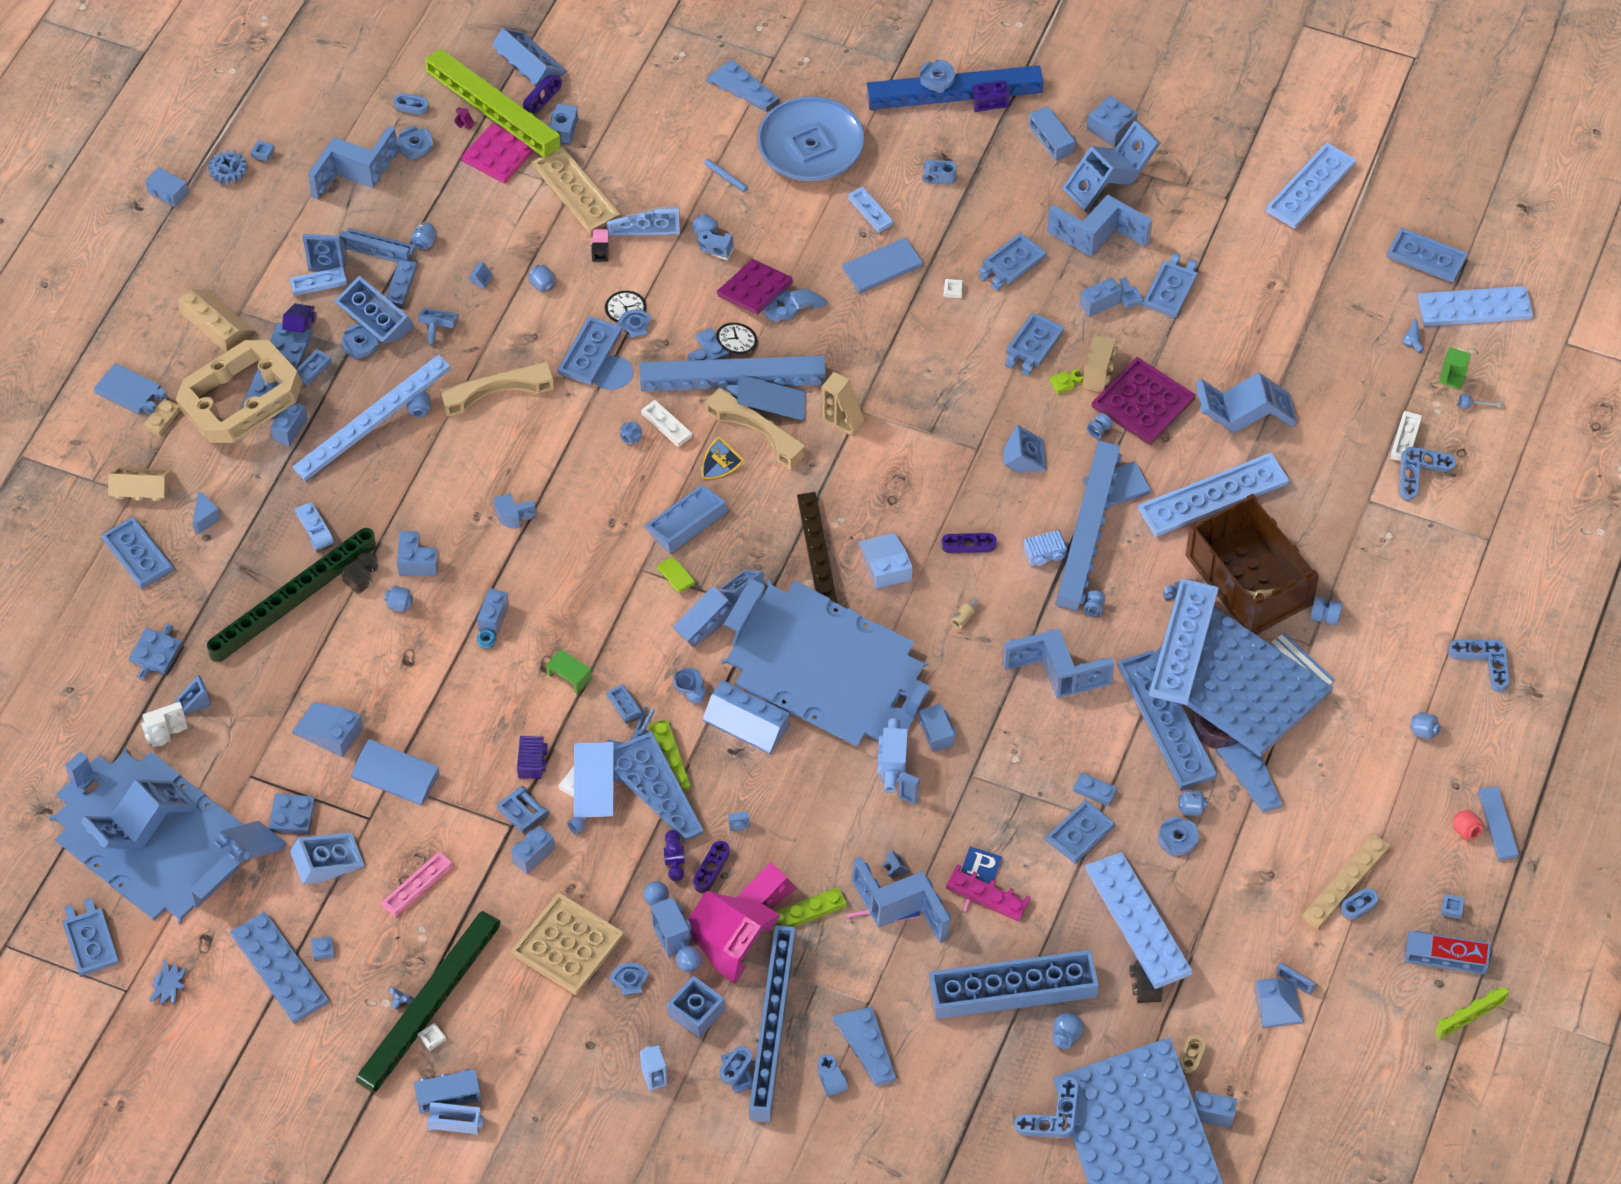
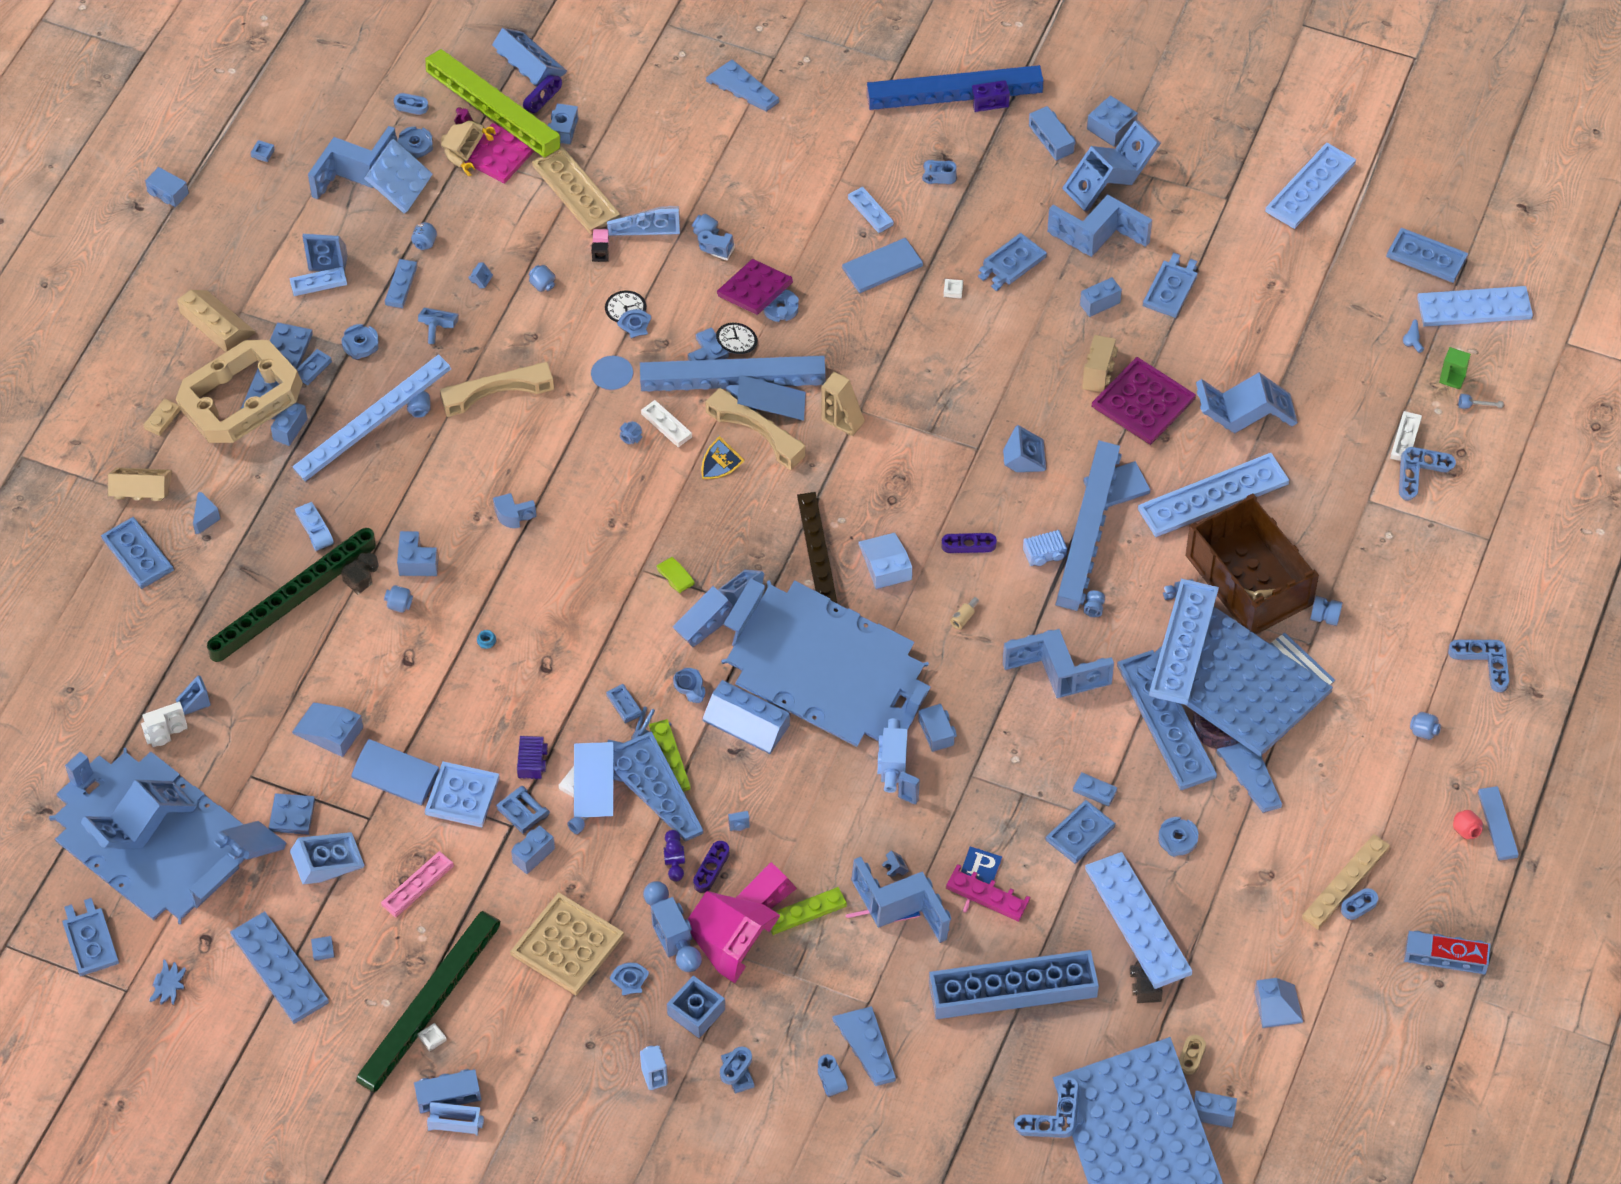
medium blue tile [94,363,168,415] -> none
medium blue plate [129,623,182,680] -> none
medium blue gear [208,150,248,185] -> none
dark purple brick [282,303,317,333] -> none
medium blue slope [334,276,414,344] -> none
medium blue fence [339,228,416,262] -> none
medium blue plant [389,987,413,1009] -> none
medium blue brick [477,588,509,636] -> none
bright green panel [546,649,592,694] -> none
medium blue plate [558,316,622,385] -> none
medium blue slope [645,485,728,553] -> none
medium blue bar [704,159,748,192] -> none
medium blue brick [749,925,795,1122] -> none
medium blue dish [758,97,864,181] -> none
medium blue slope [790,288,828,310] -> none
medium blue plate [920,60,955,93] -> none
medium blue tile [1005,313,1065,376] -> none
lime plate [1049,369,1083,395] -> none
medium blue hair [1052,1013,1084,1049] -> none
medium blue wheel [1087,413,1113,439] -> none
medium blue plate [1118,277,1143,308] -> none
medium blue head [1178,790,1207,816] -> none
medium blue slope [1276,962,1318,995] -> none
lime plate [1435,986,1509,1039] -> none
medium blue plate [1441,894,1465,919] -> none
none -> light blue plate [364,139,433,213]
none -> light blue plate [425,761,500,827]
none -> tan torso [441,121,496,176]

